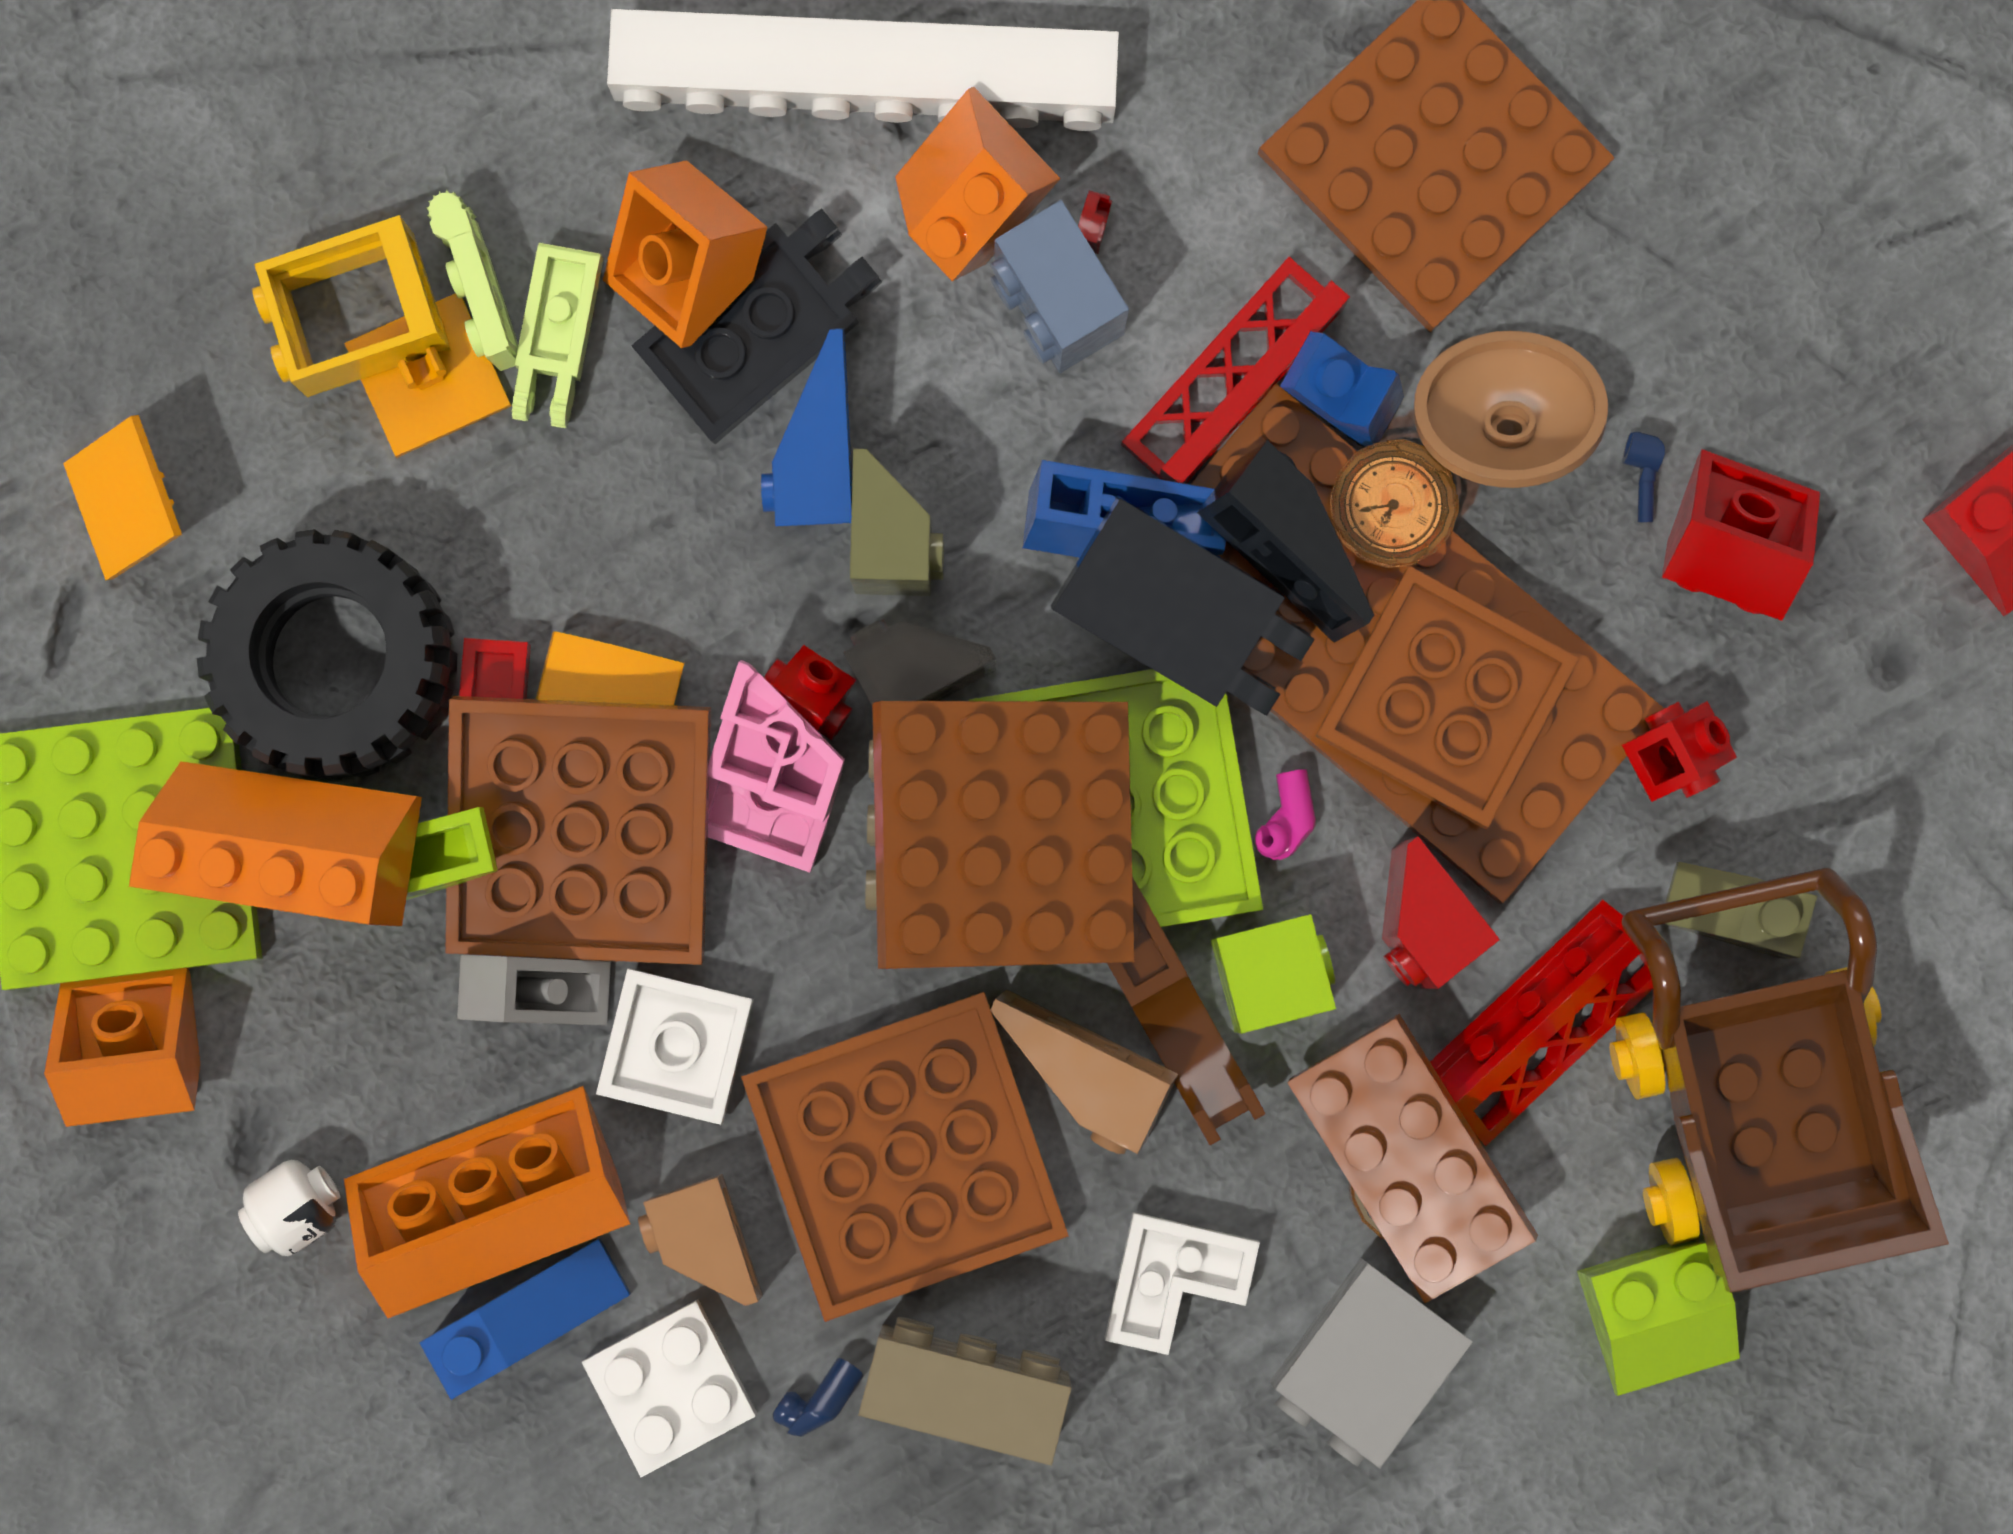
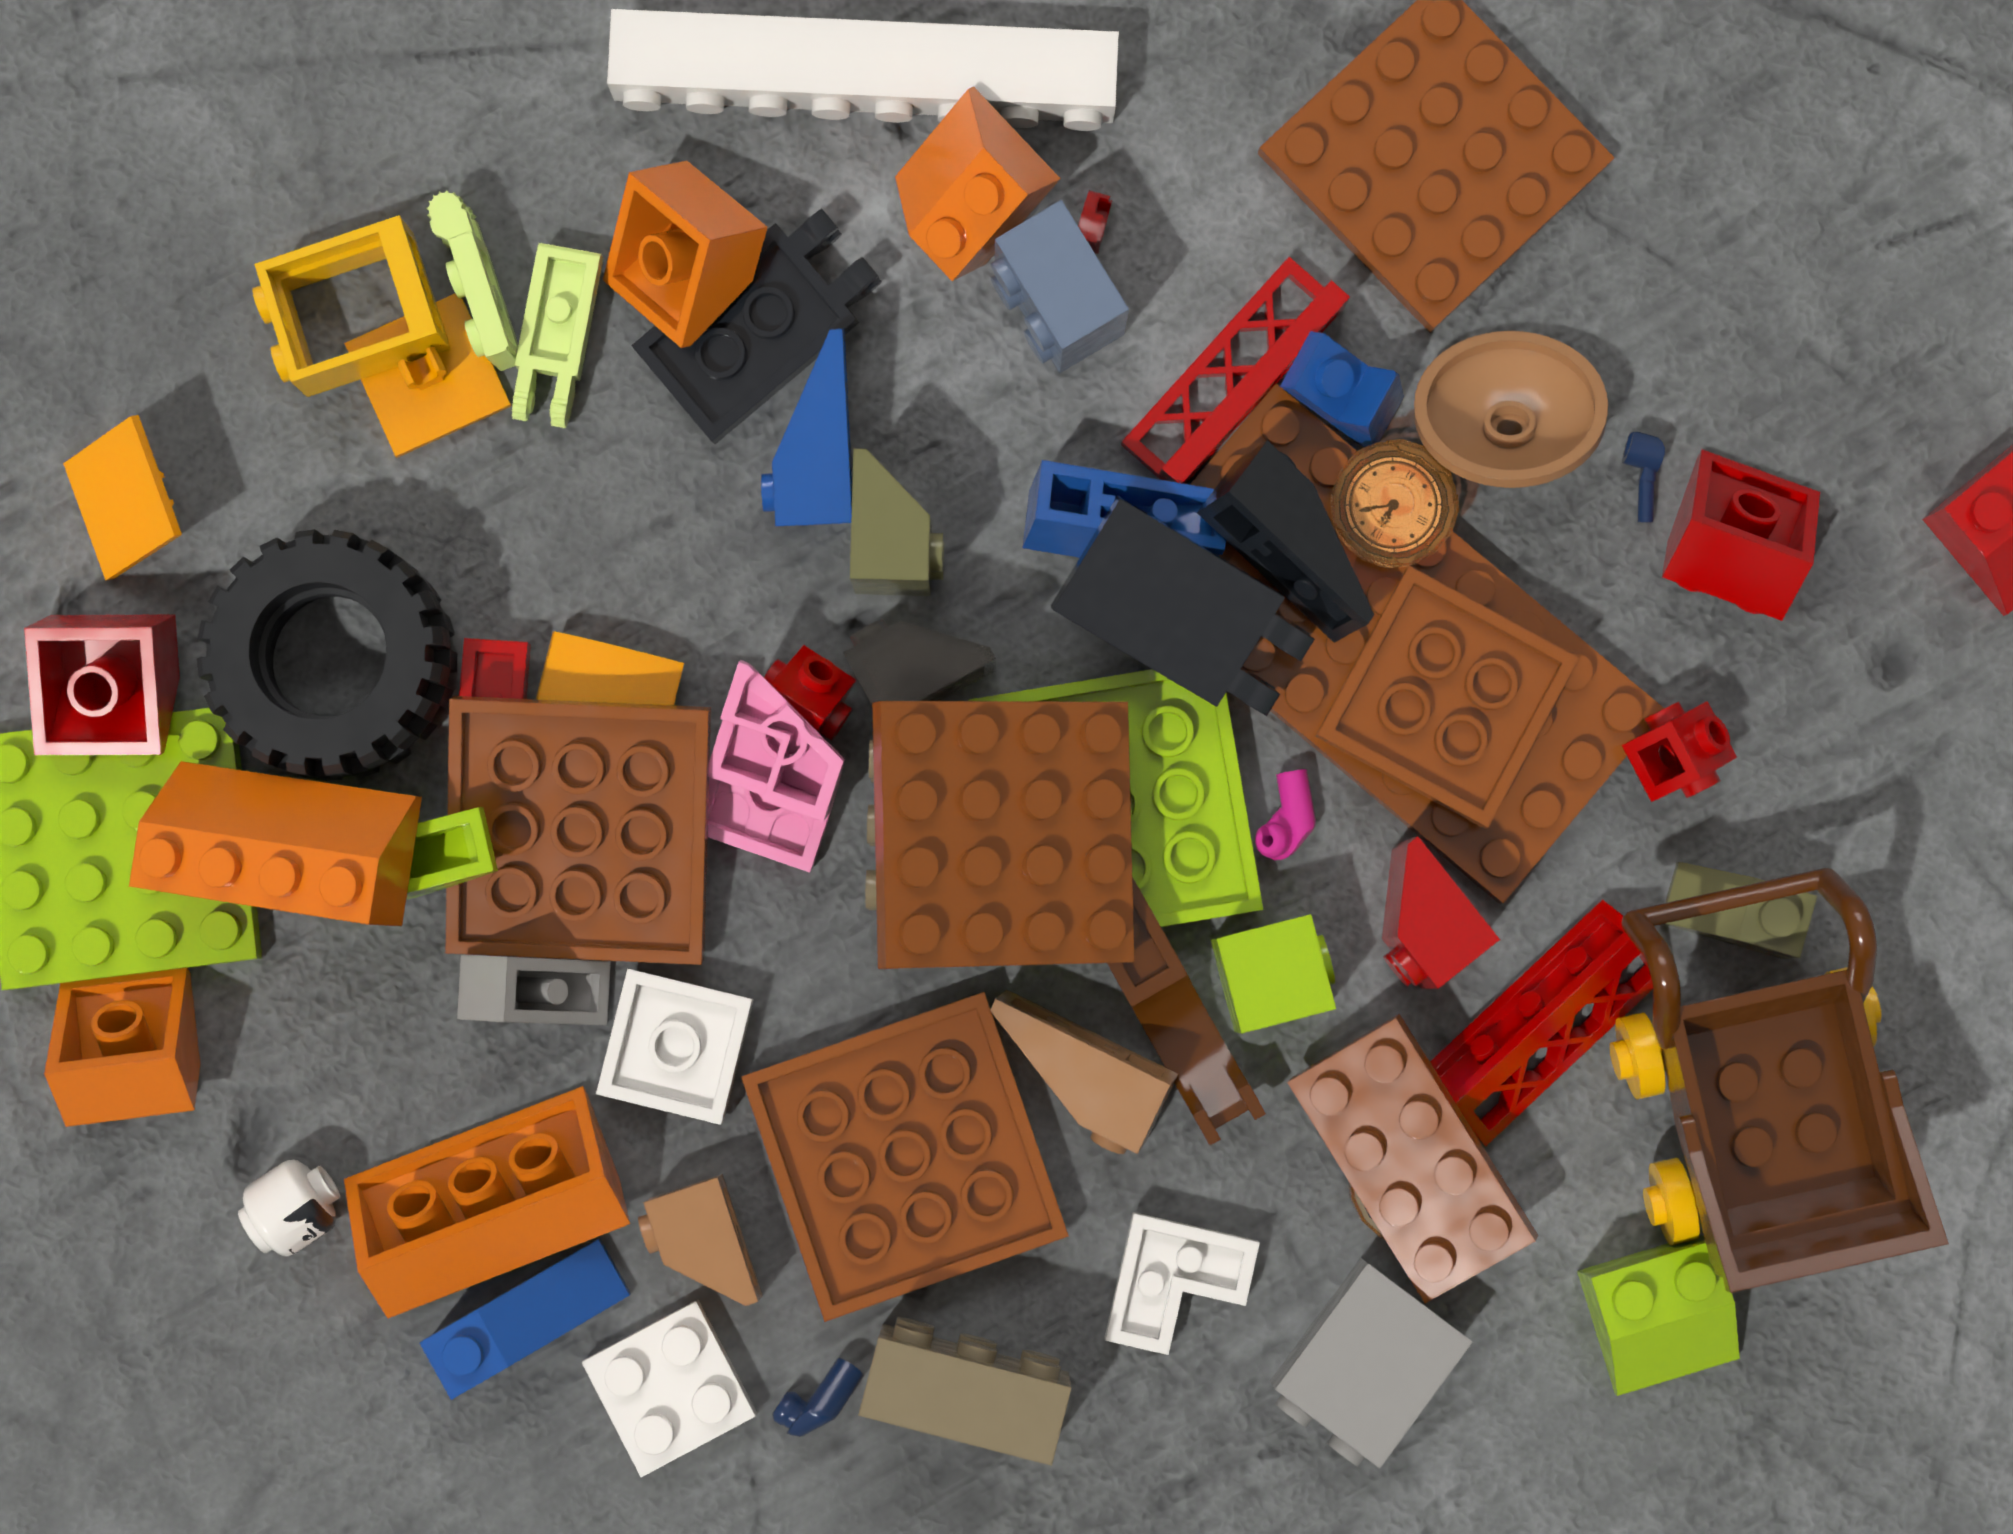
none -> red slope [24,614,180,755]

